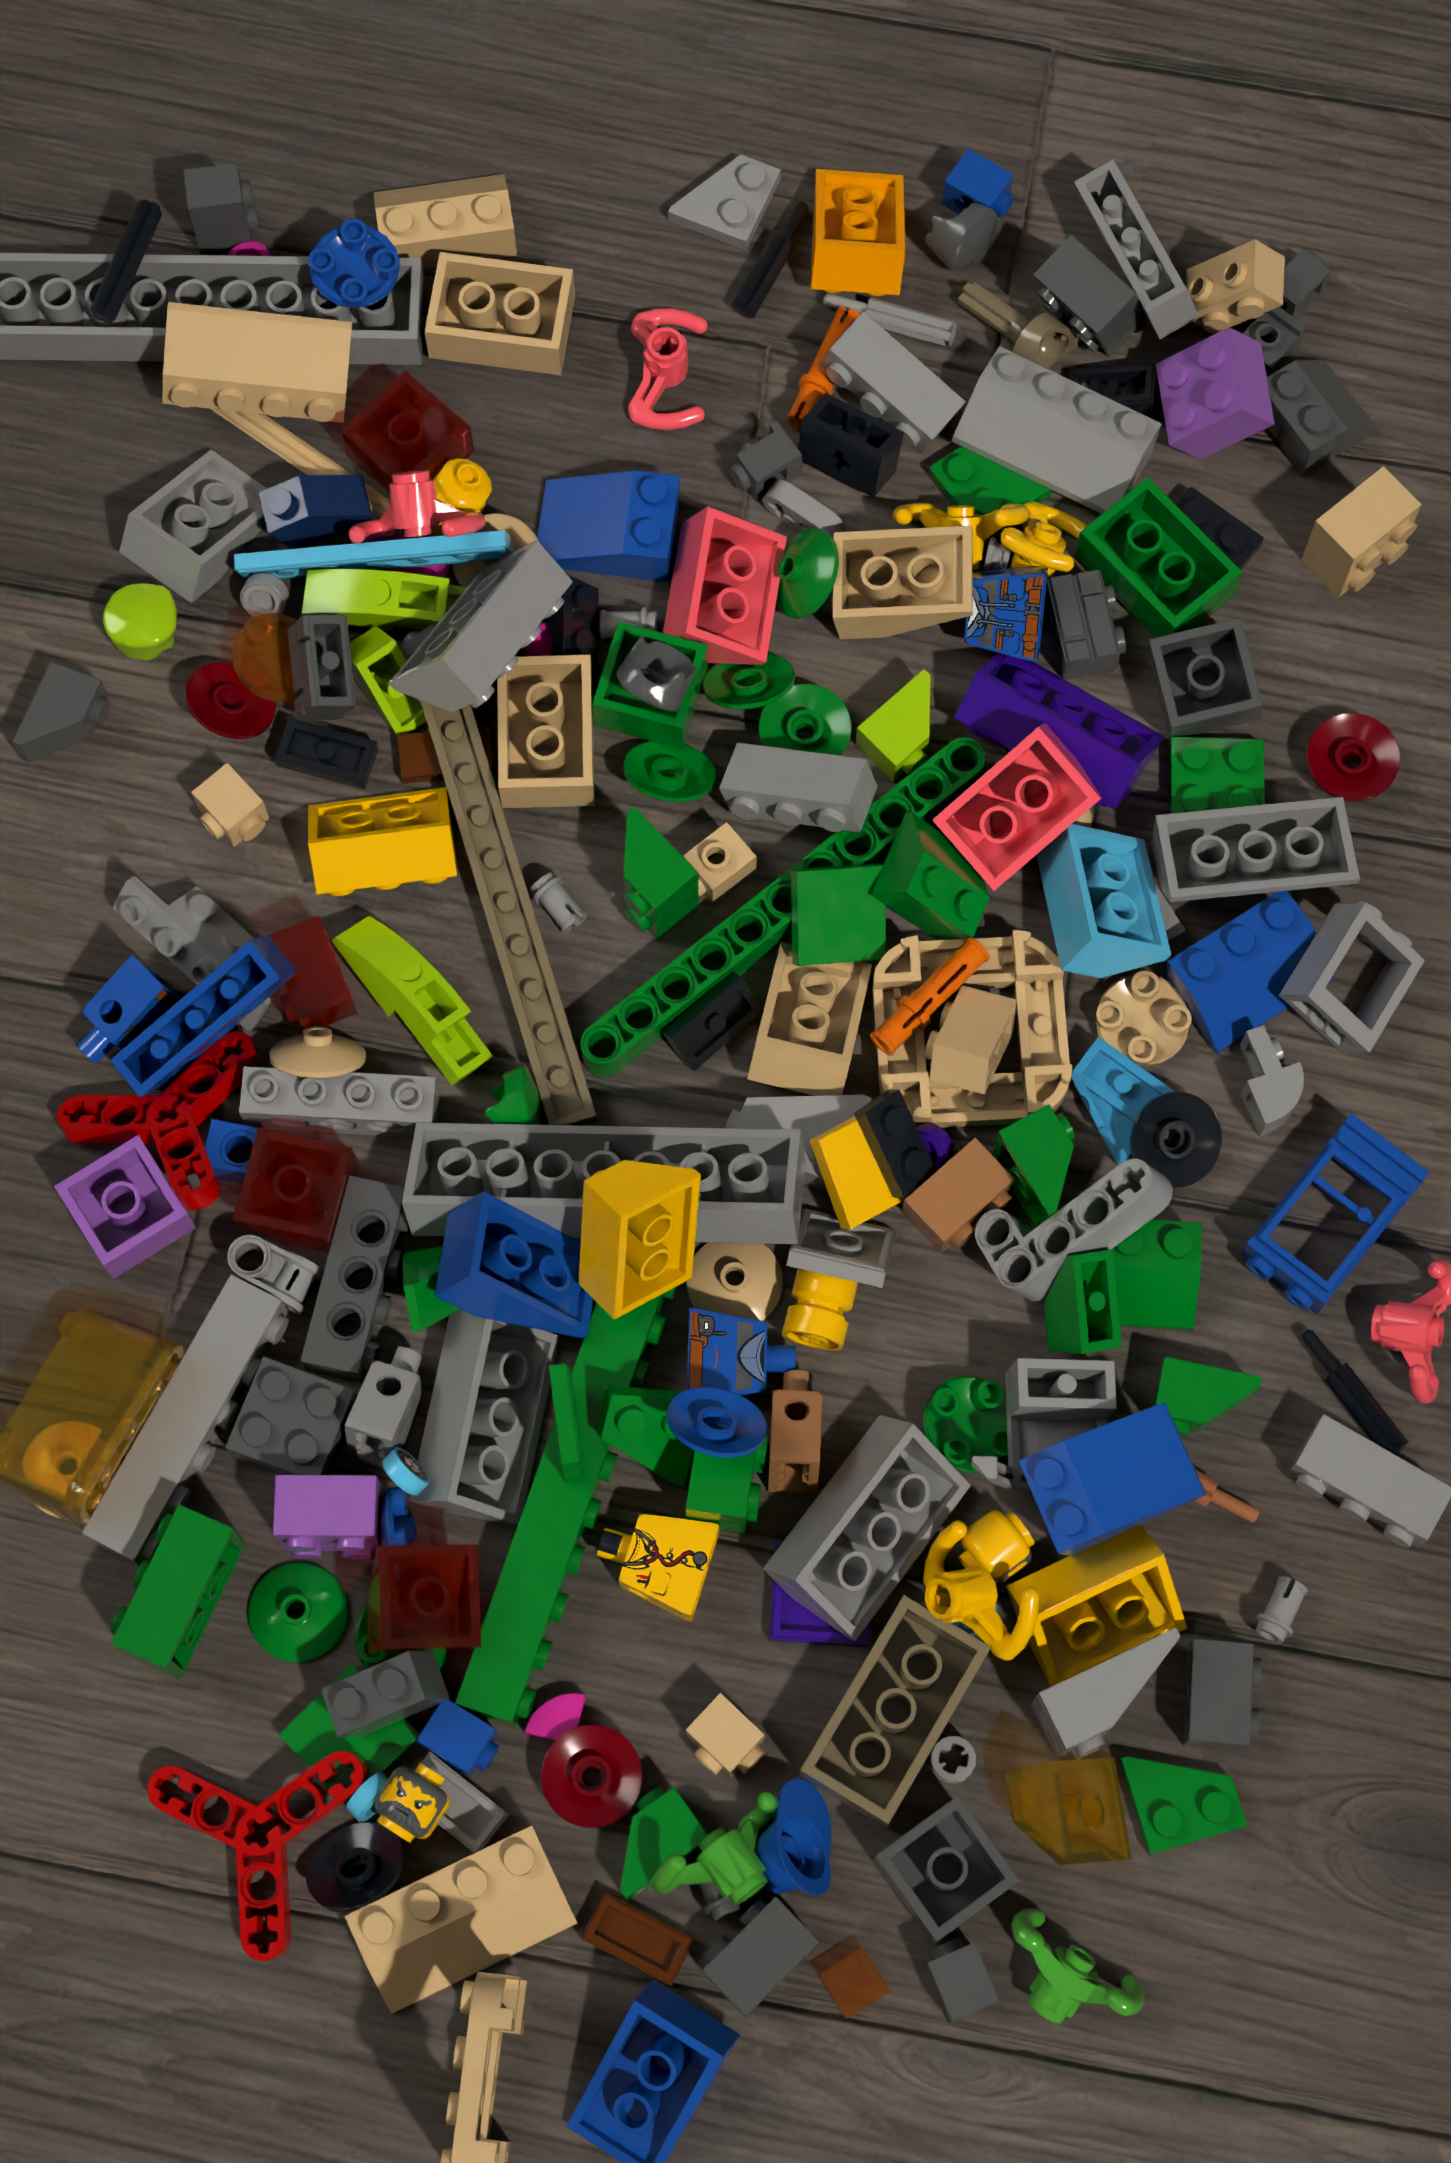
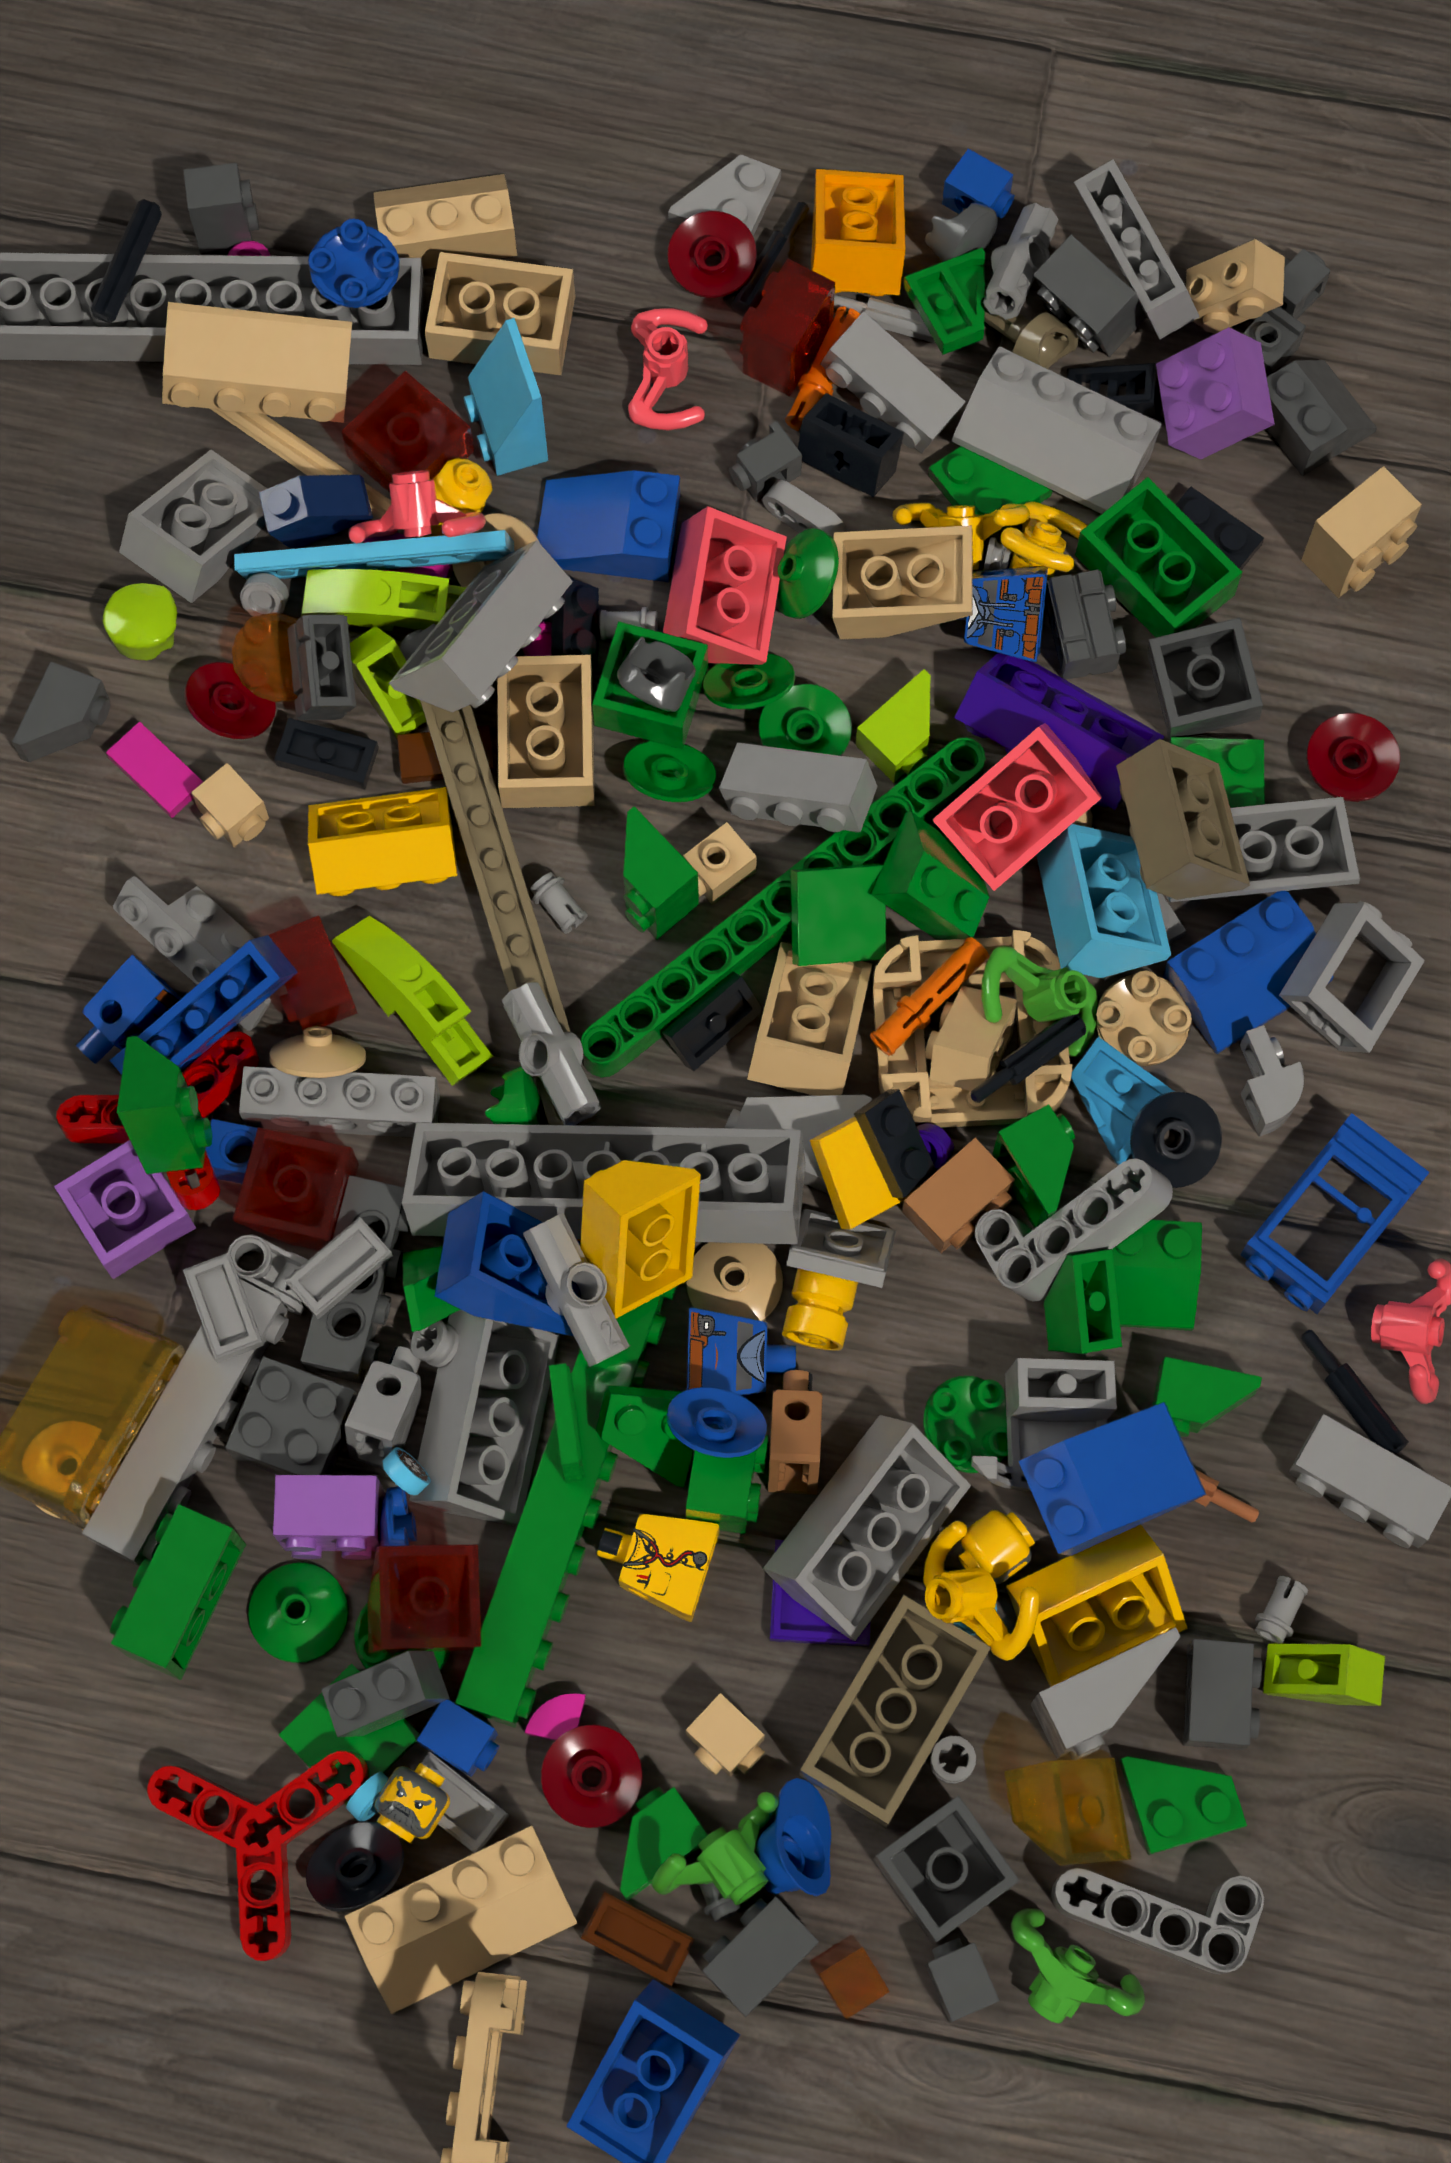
none -> dark pink tile [106,722,203,818]
none -> green slope [117,1036,212,1174]
none -> light grey tile [183,1252,264,1363]
none -> light grey tile [285,1217,393,1319]
none -> light grey bush [411,1321,459,1367]
none -> medium azure slope [463,318,548,476]
none -> light grey piece [502,982,601,1125]
none -> light grey piece [523,1213,630,1367]
none -> dark red dish [668,211,757,298]
none -> clear red brick [740,258,835,397]
none -> green wing [904,247,985,355]
none -> black axle [970,1014,1086,1103]
none -> bright green piece [981,946,1098,1057]
none -> light grey piece [983,203,1059,320]
none -> light grey beam [1051,1868,1264,1975]
none -> dark tan slope [1116,739,1250,900]
none -> lime slope [1263,1644,1385,1706]

